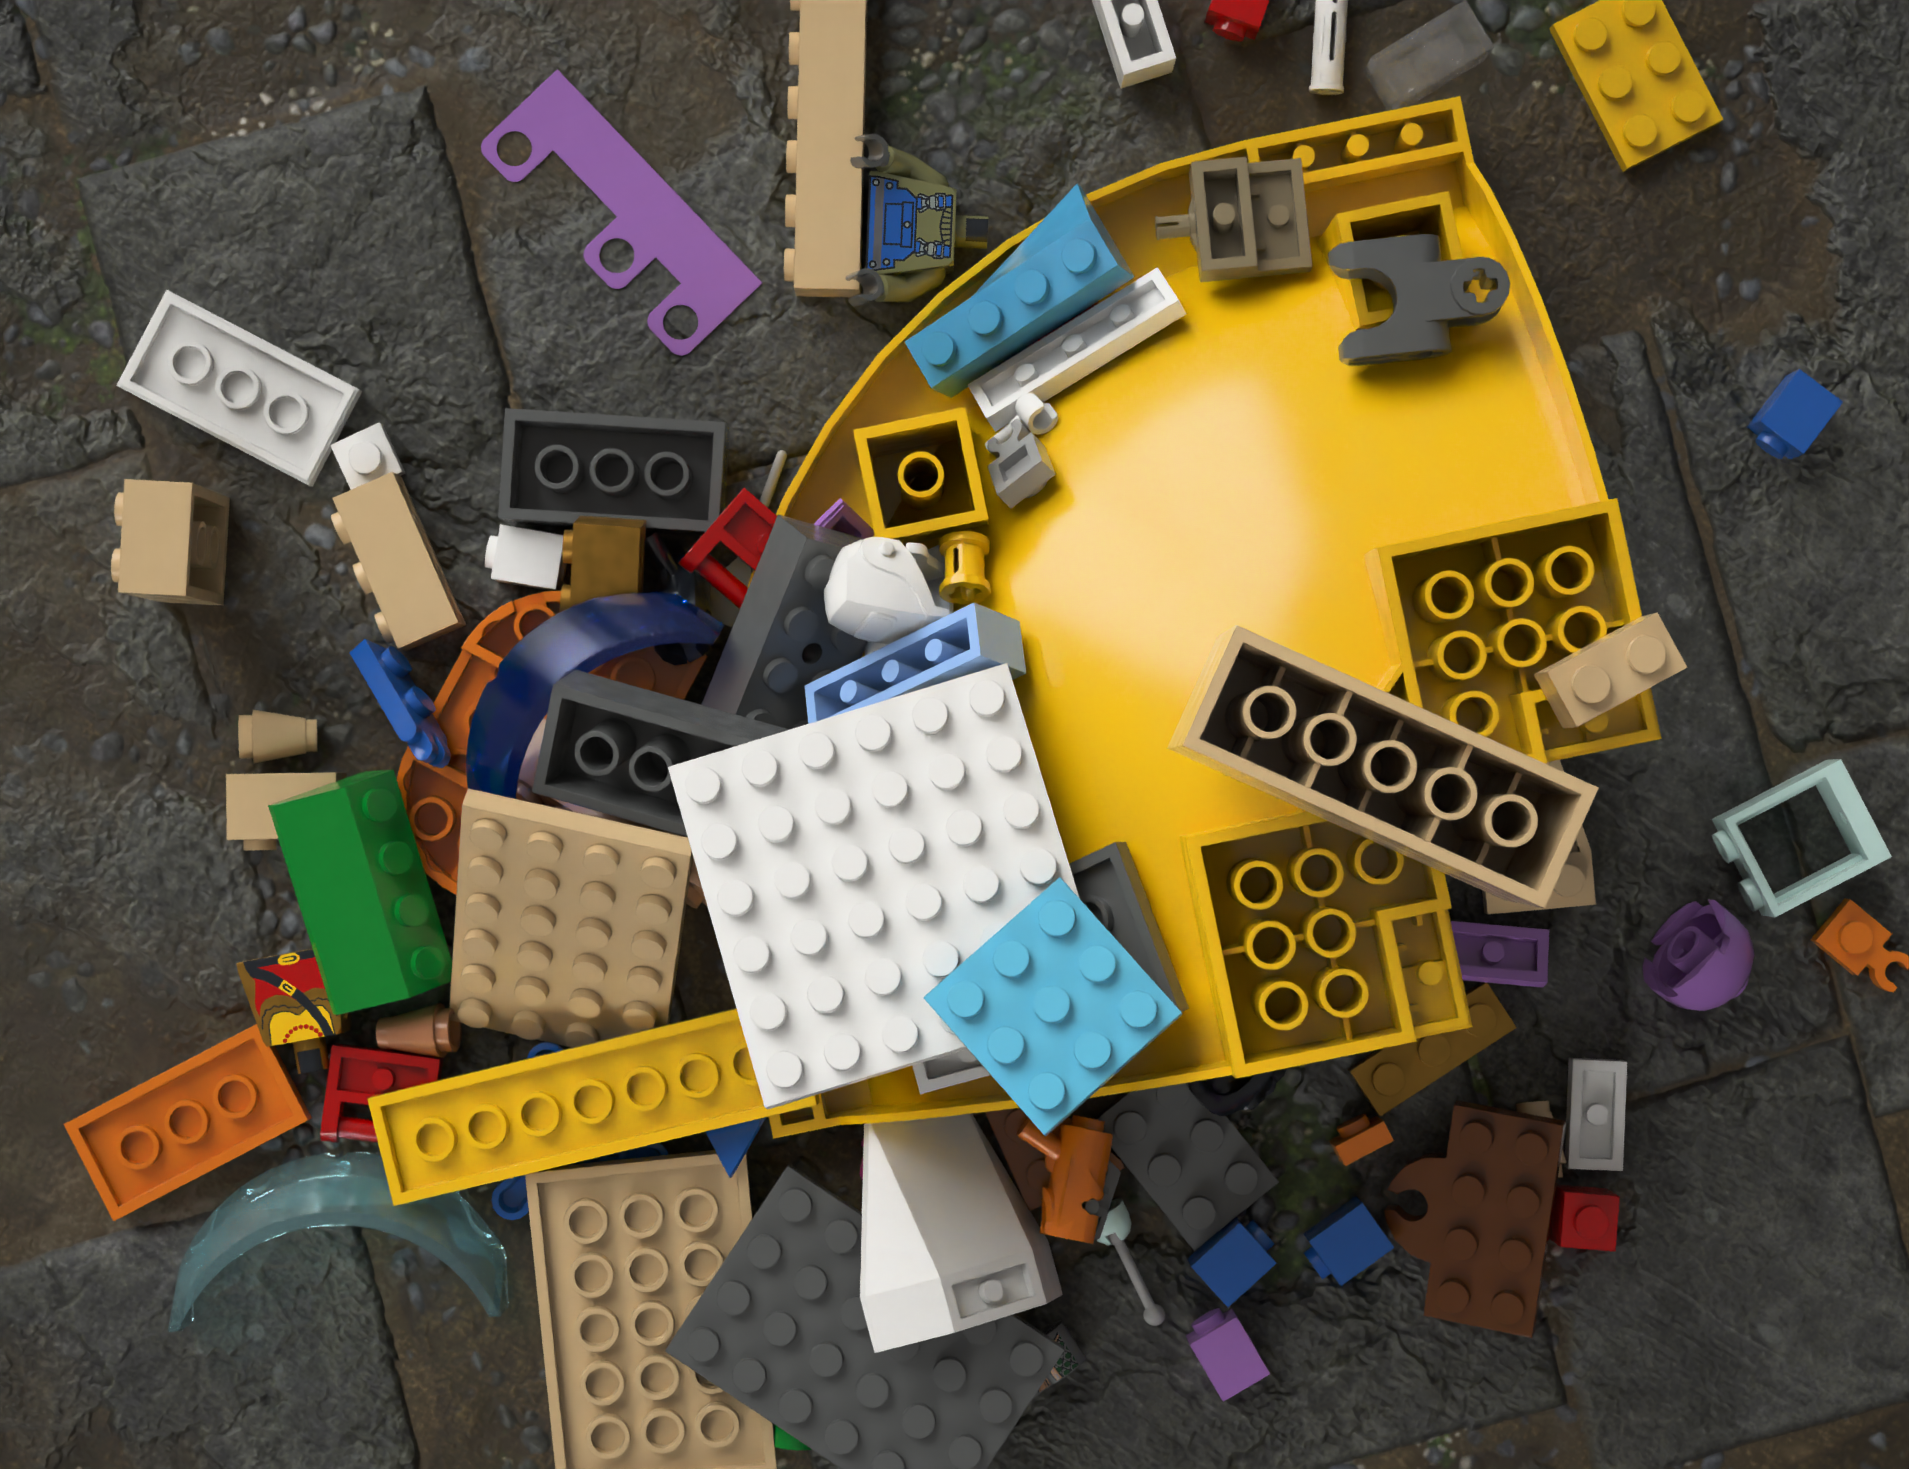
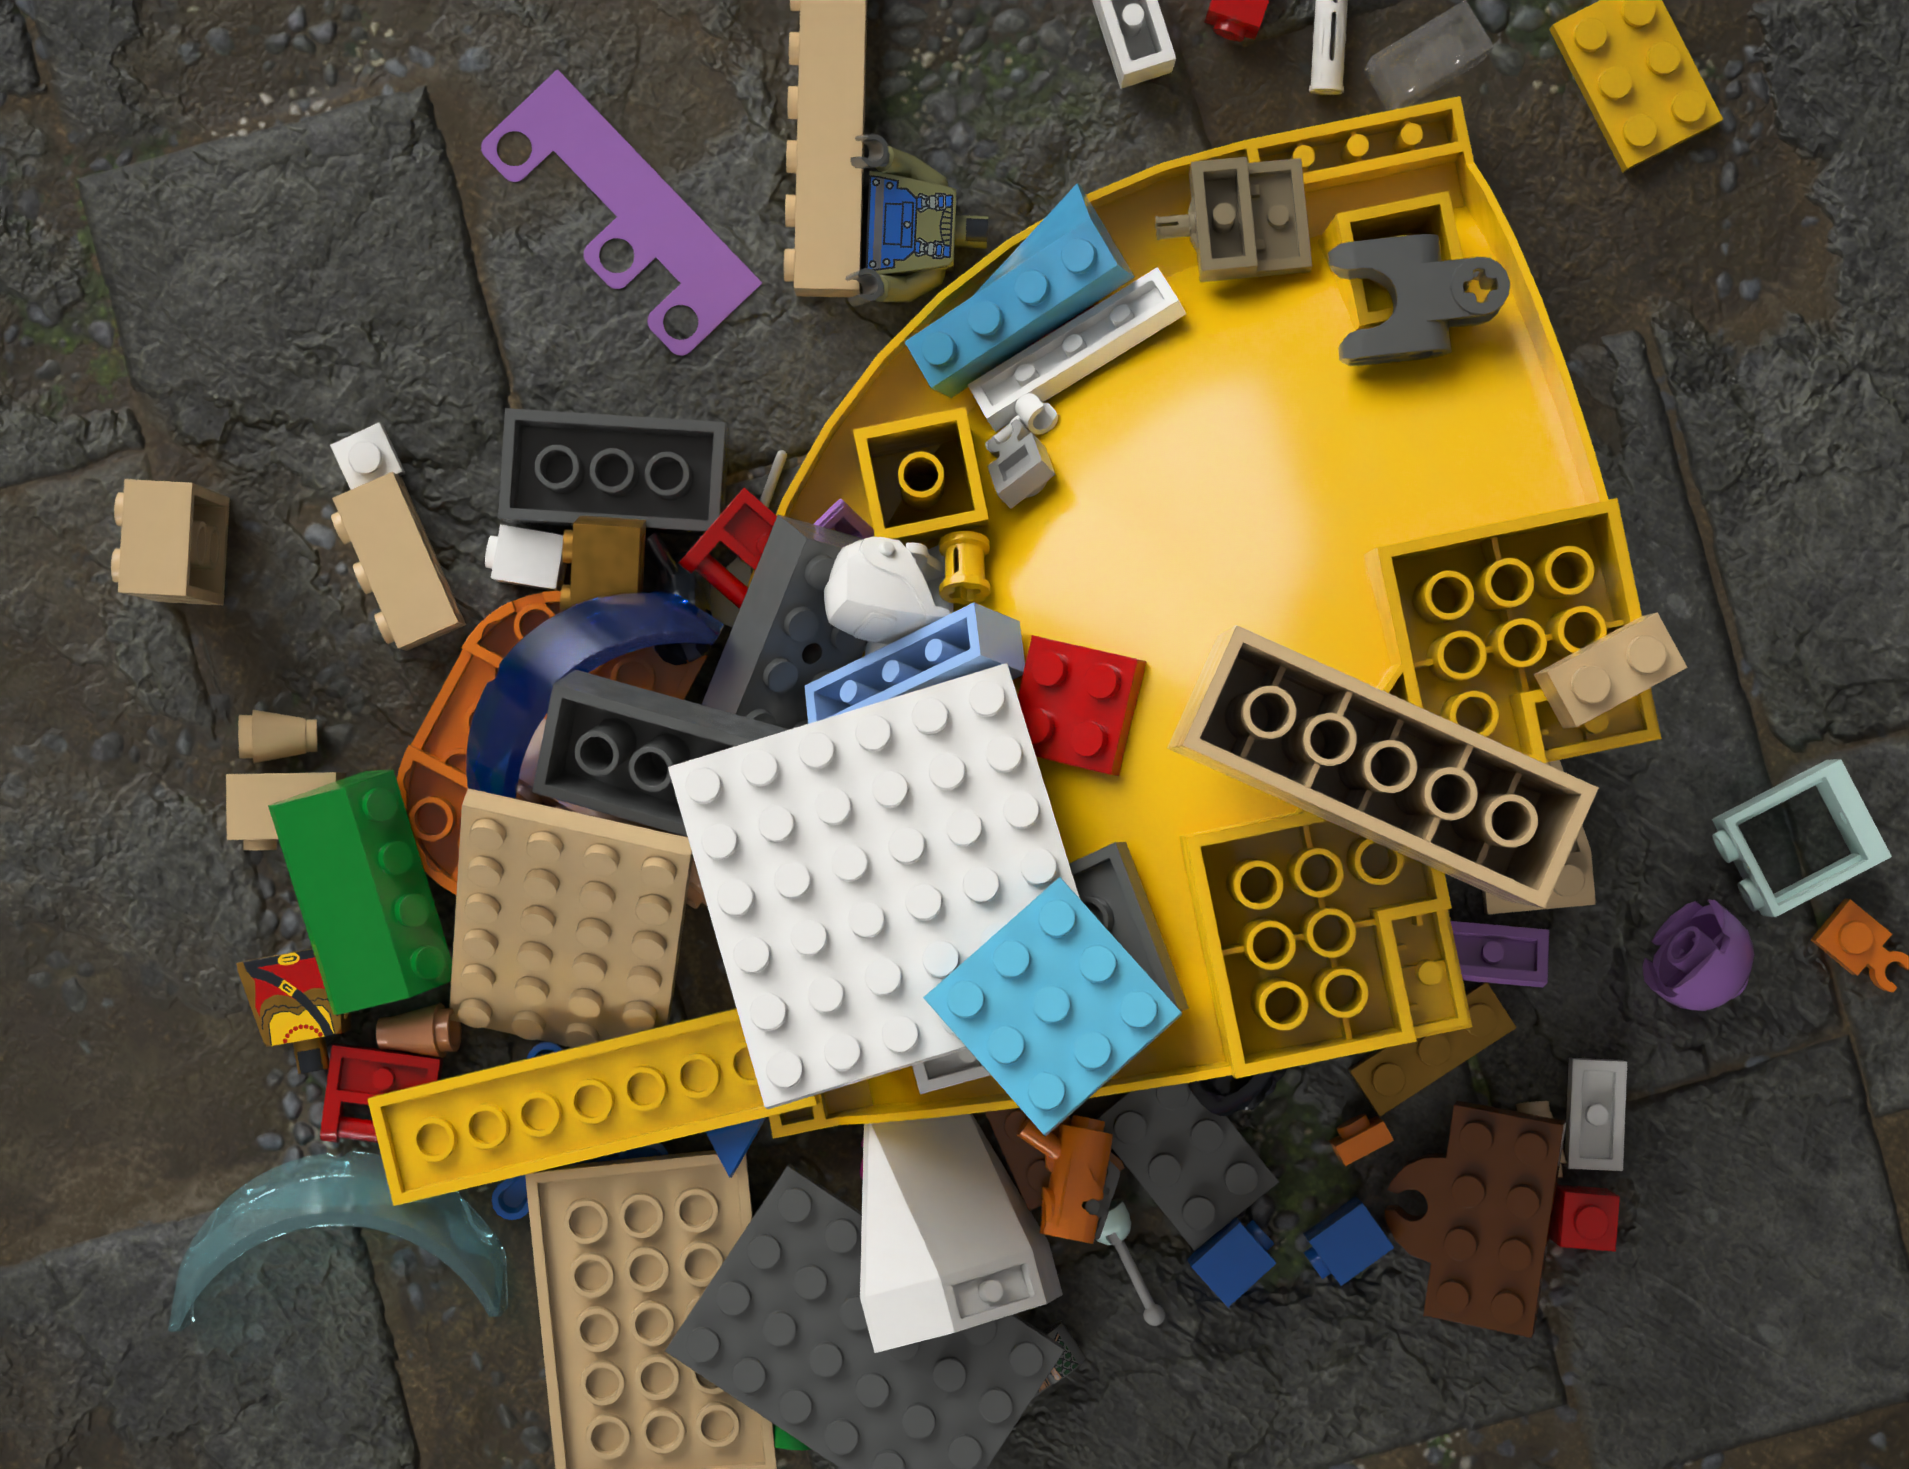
orange plate [64,1024,312,1221] -> none
white tile [116,290,362,487] -> none
blue hinge [349,639,451,768] -> none
medium lavender brick [1186,1308,1270,1402] -> none
blue brick [1747,369,1843,459] -> none
none -> red plate [1018,635,1147,776]

